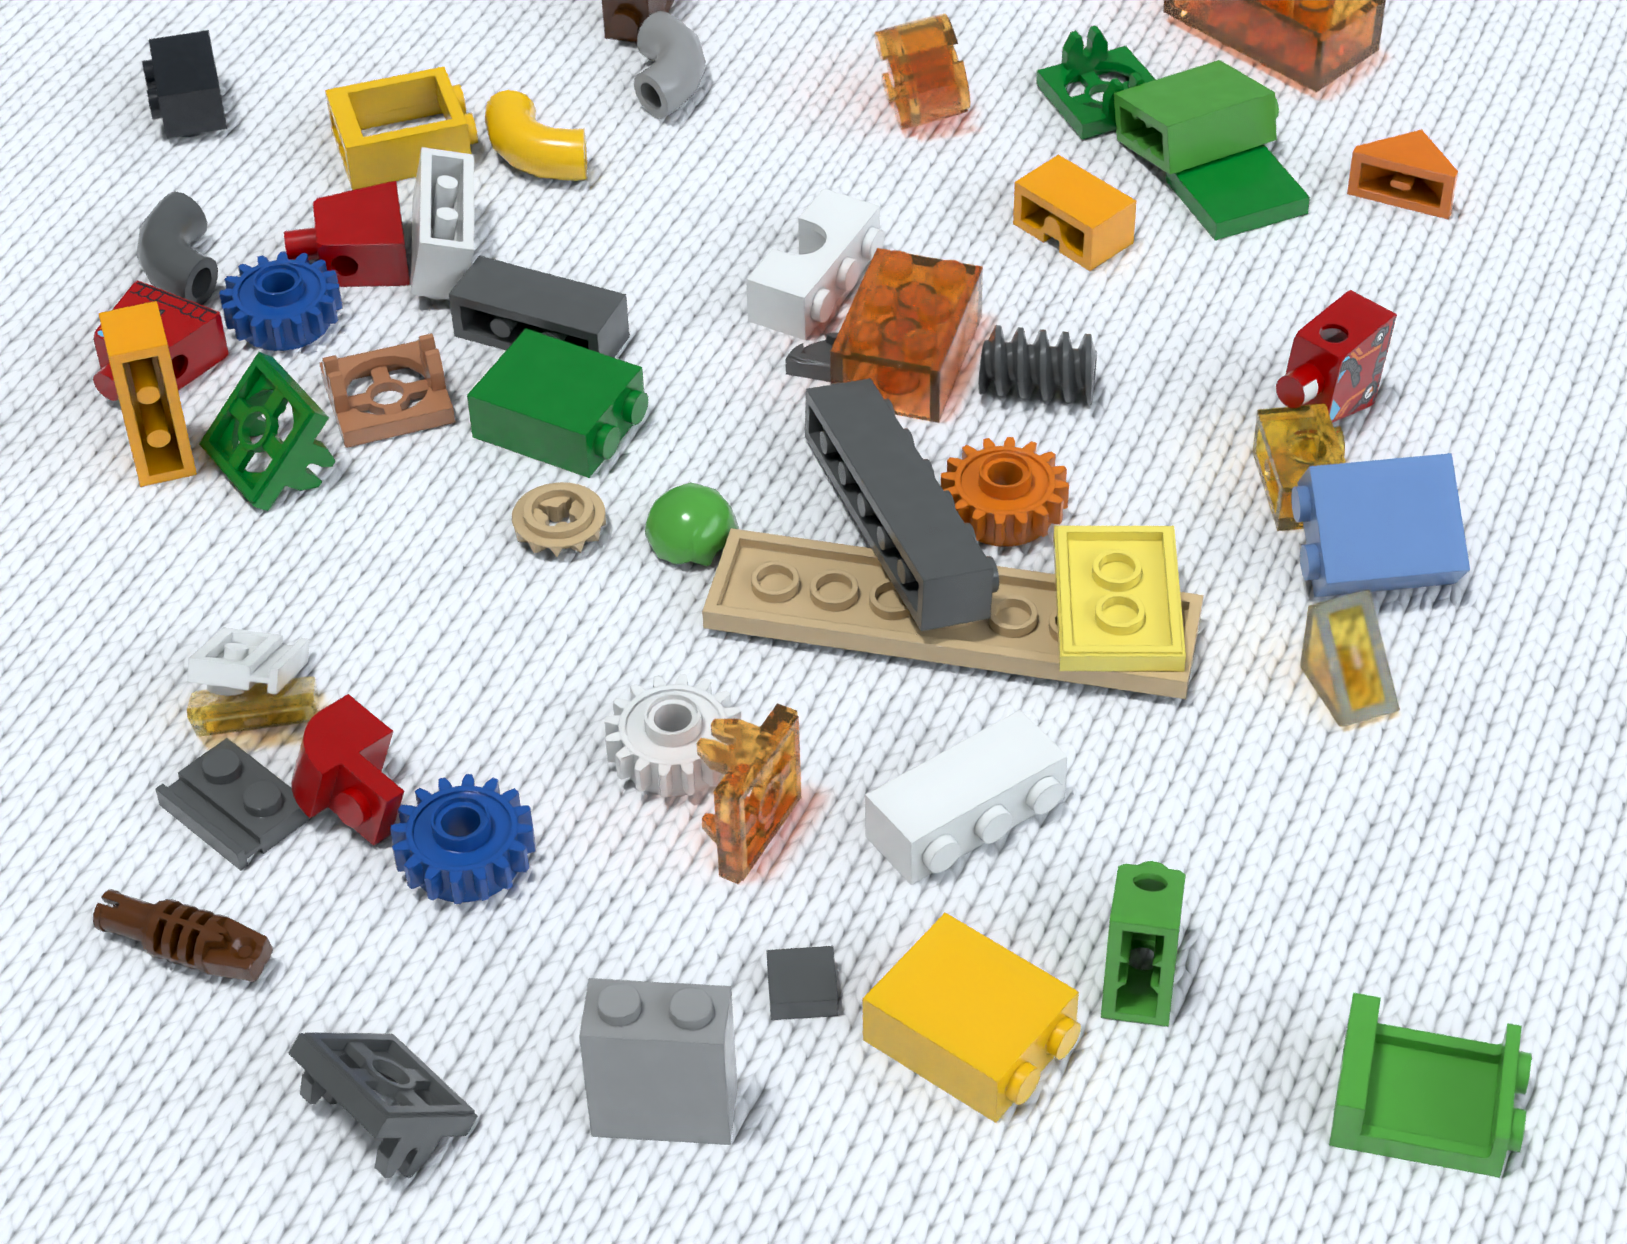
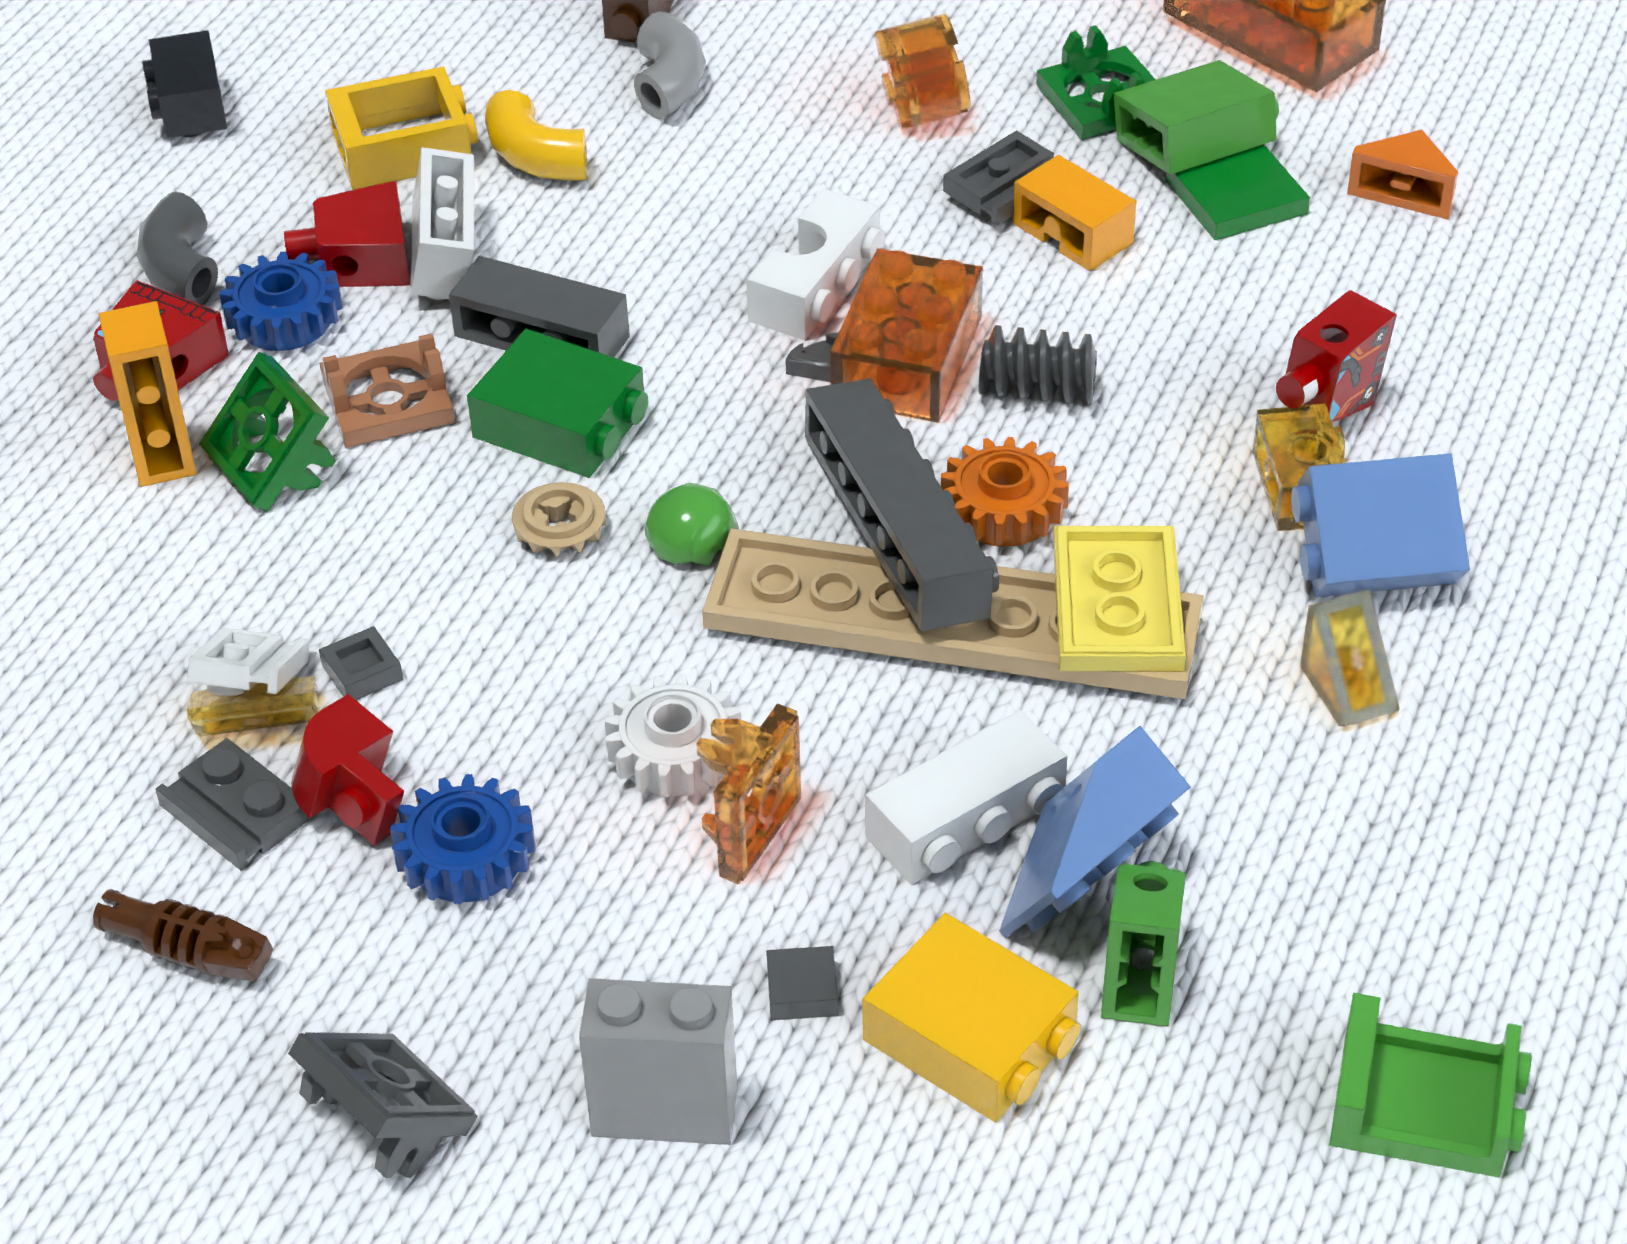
none -> dark grey tile [319,626,403,700]
none -> dark grey plate [943,130,1054,226]
none -> medium blue slope [999,726,1191,938]

